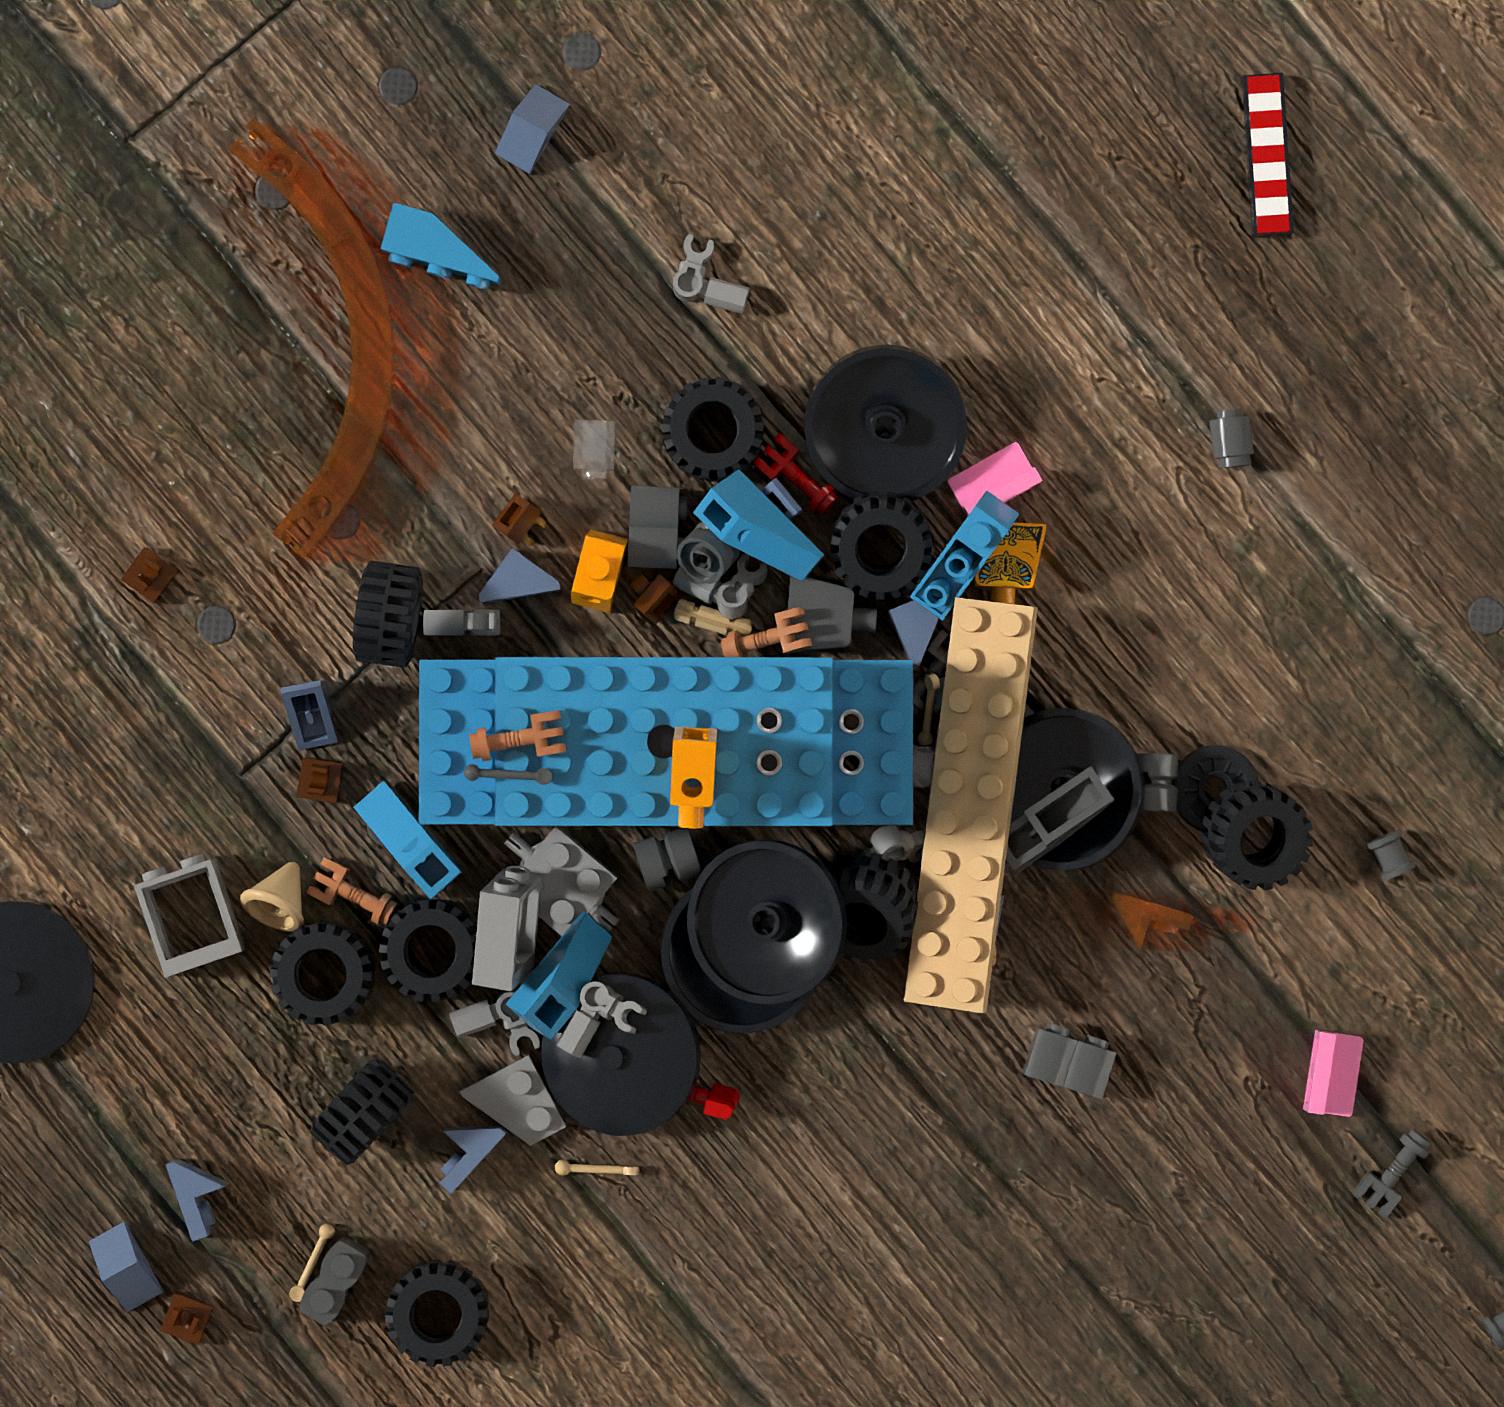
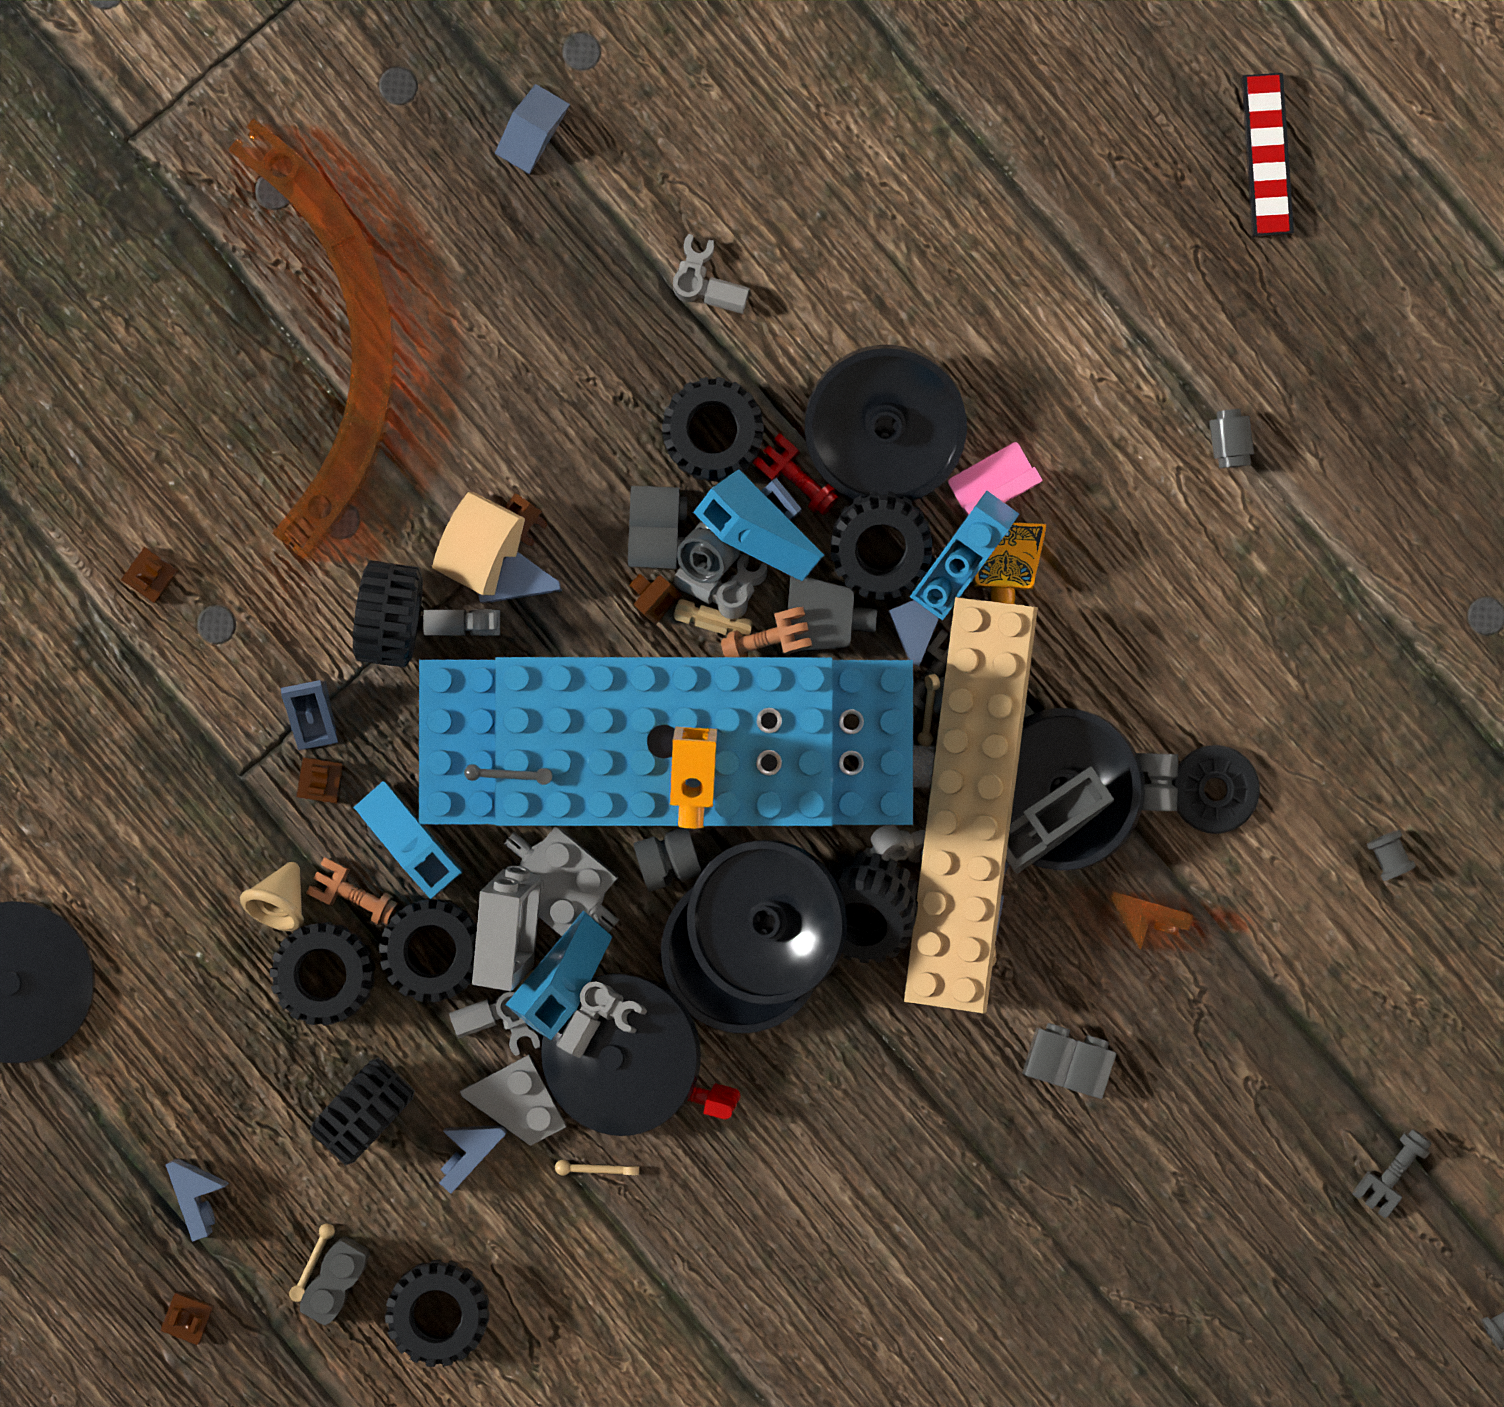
sand blue slope [89,1221,164,1312] -> none
light grey window [134,854,247,978] -> none
dark azure slope [380,202,501,290] -> none
nougat hinge [469,710,567,762] -> none
light orange torso [571,529,629,613] -> none
clear brick [573,420,616,479] -> none
black tyre [1201,781,1314,890] -> none
bright pink panel [1303,1030,1364,1117] -> none
none -> tan slope [432,492,525,595]

